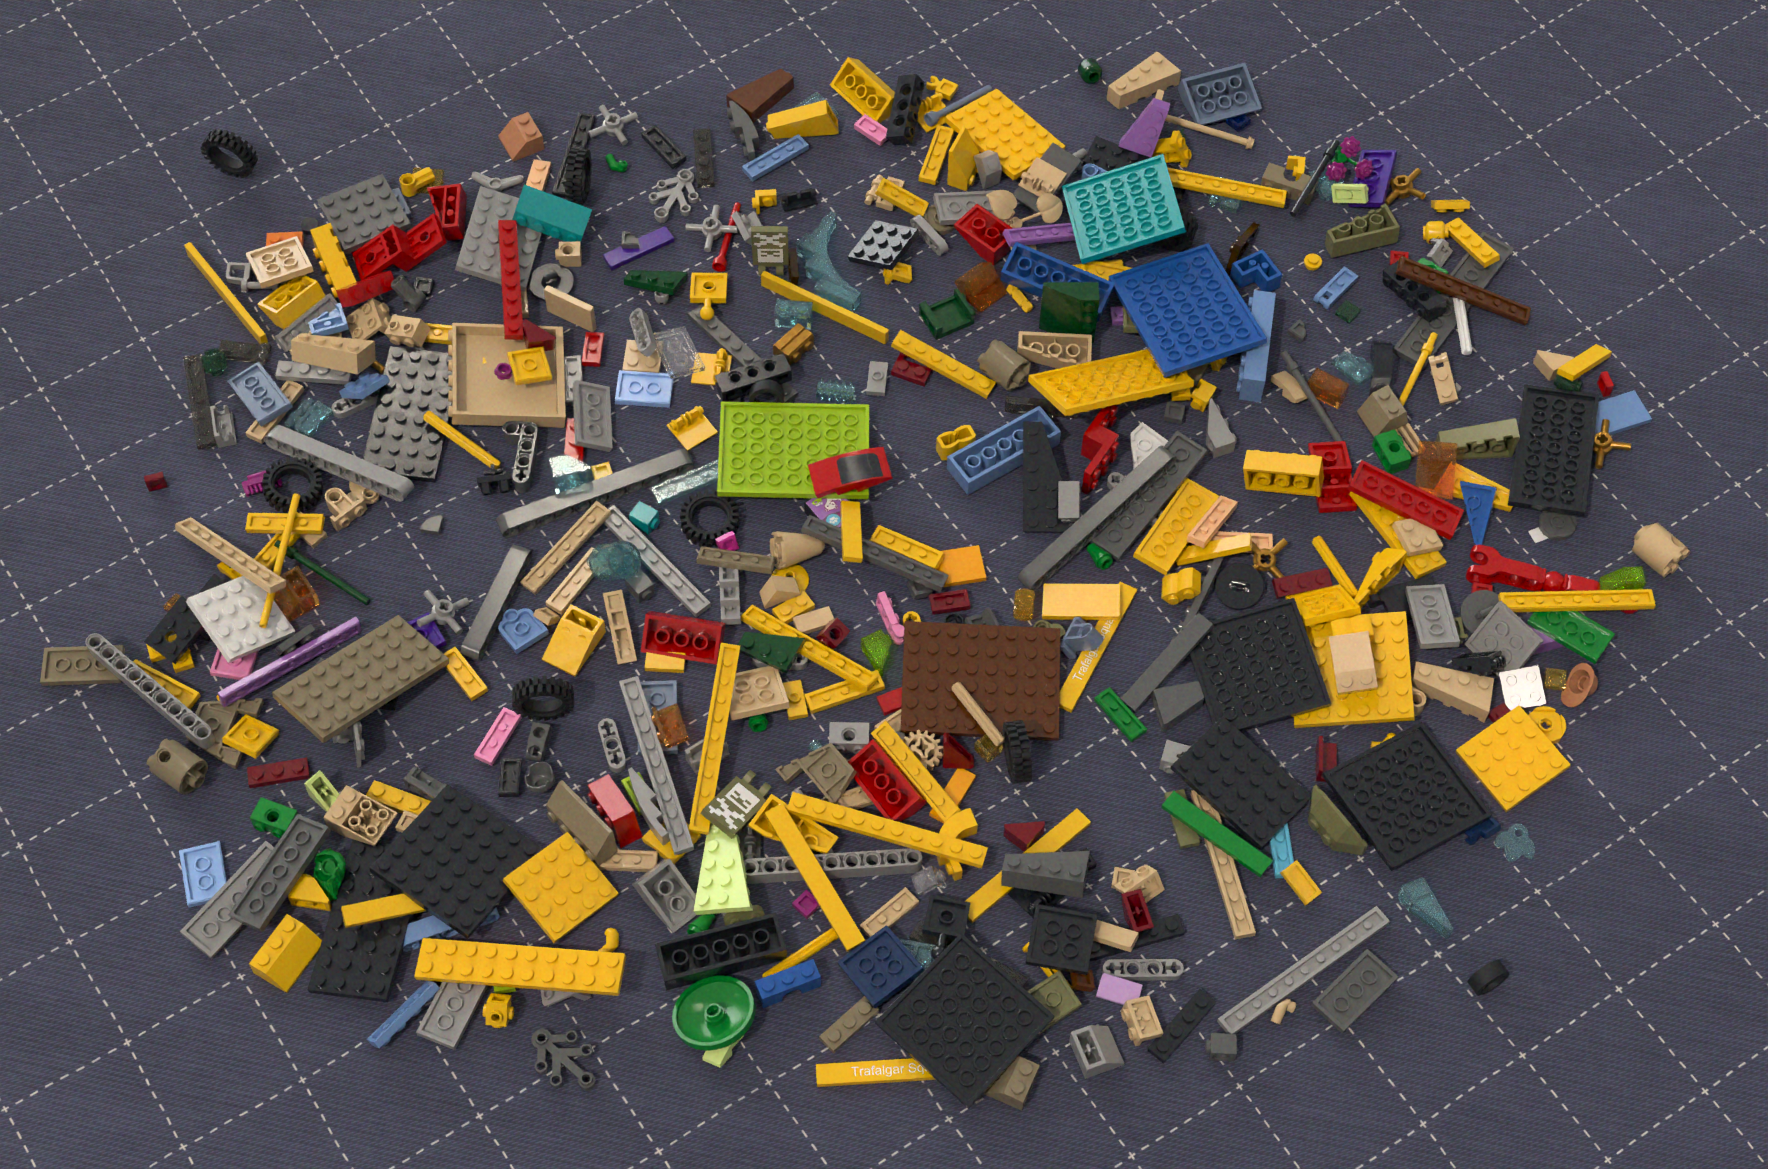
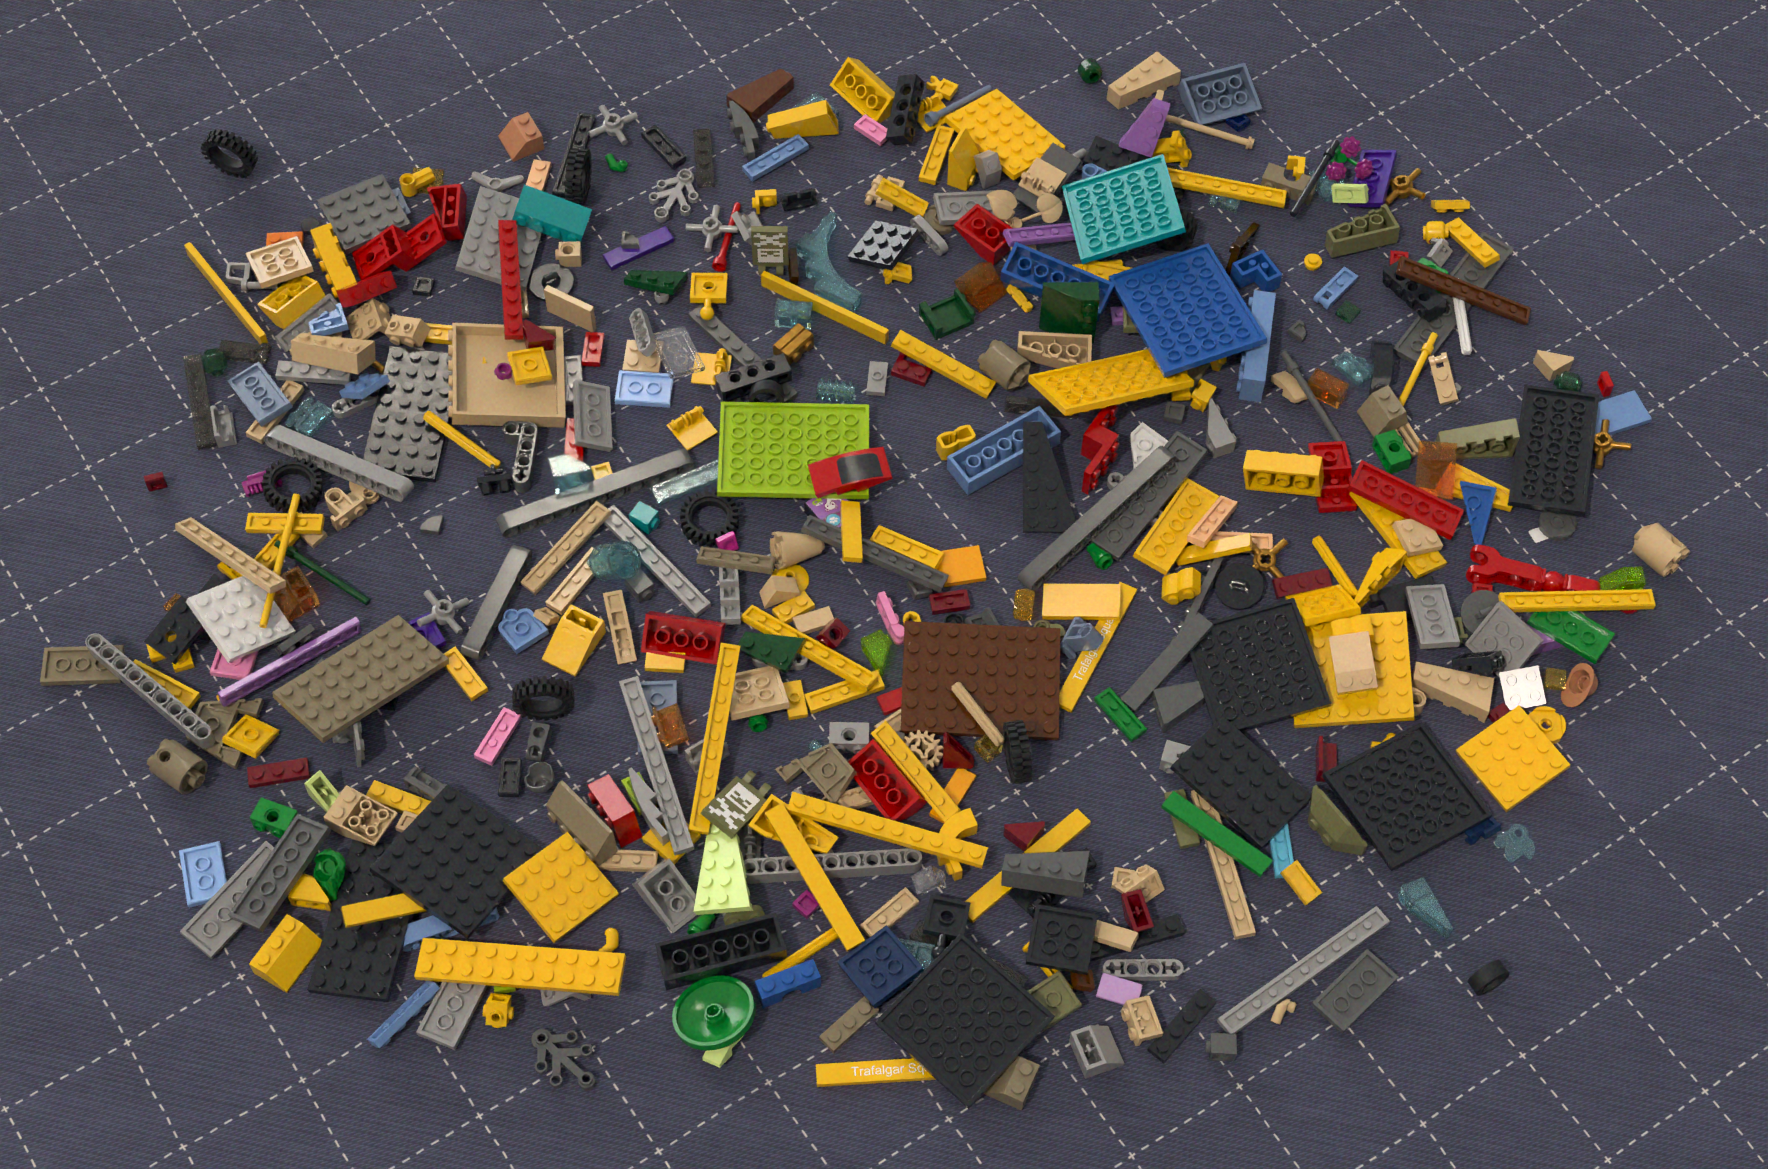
dark grey piece [391,275,426,312] -> none
light grey beam [598,718,626,773] -> none
light grey hinge [1058,481,1080,522] -> none
yellow tile [1557,344,1612,381] -> none

